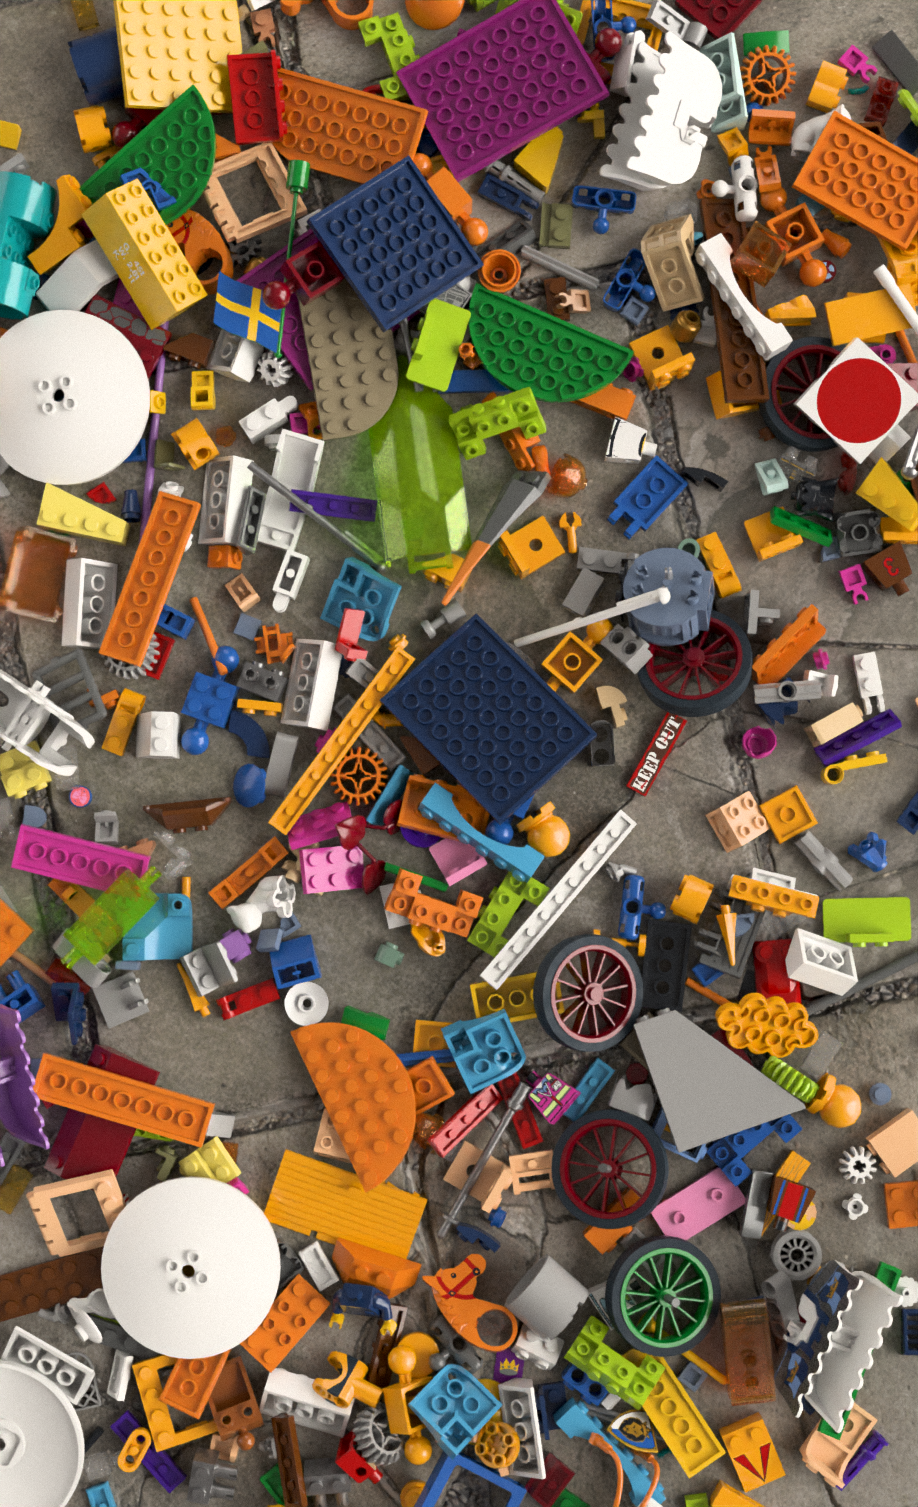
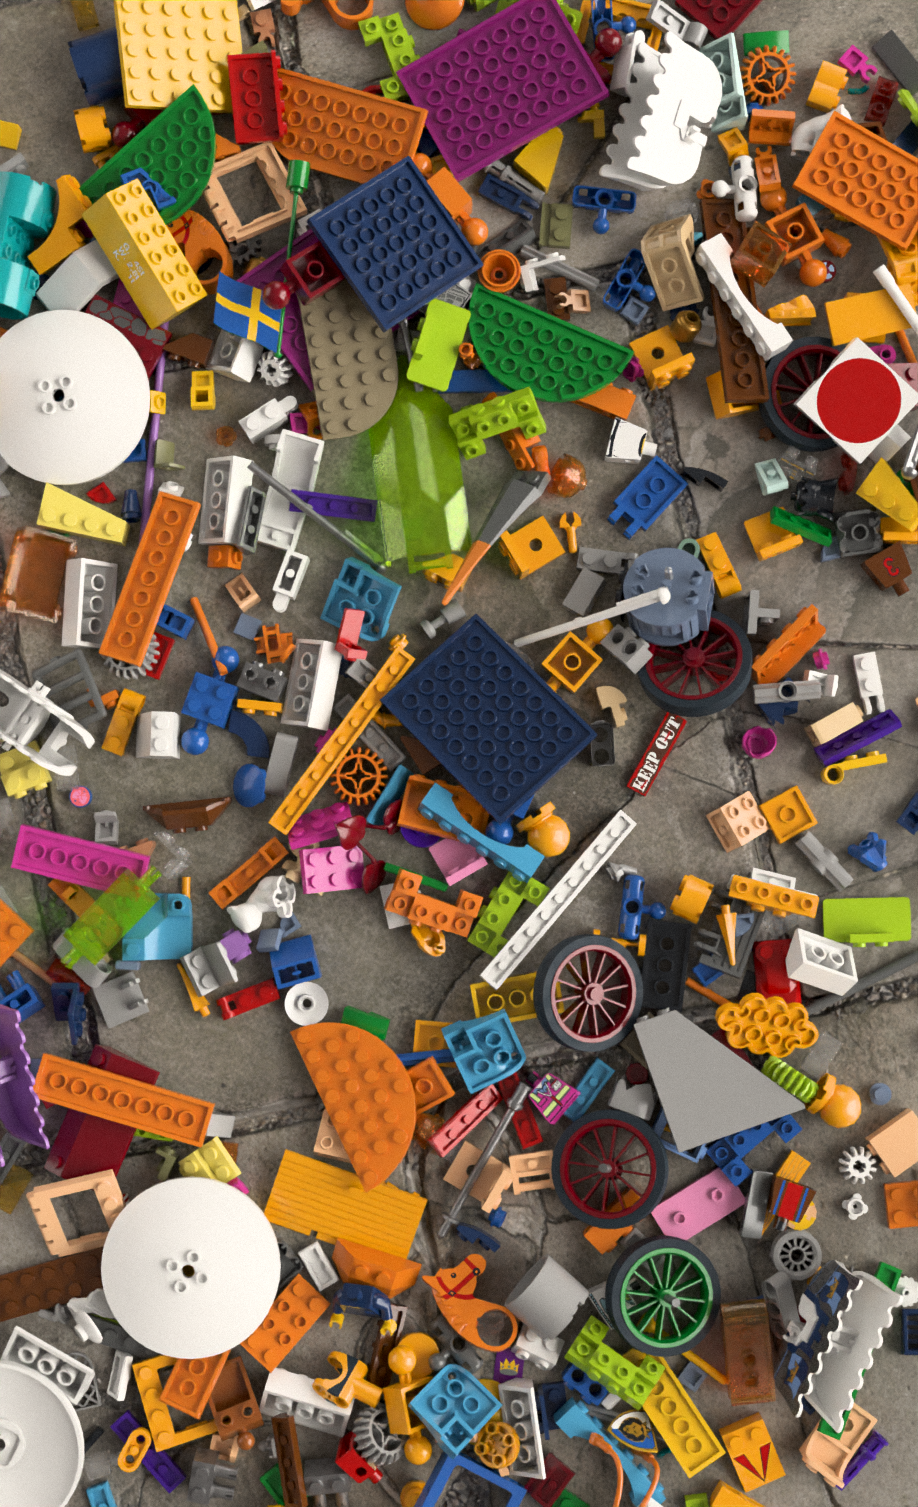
sand blue tile [23,805,47,828] -> none
light orange brick [171,418,220,471] -> none
sand green plate [374,941,405,968] -> none
dark pink plate [838,563,869,605] -> none
none -> white bracket [520,252,566,292]

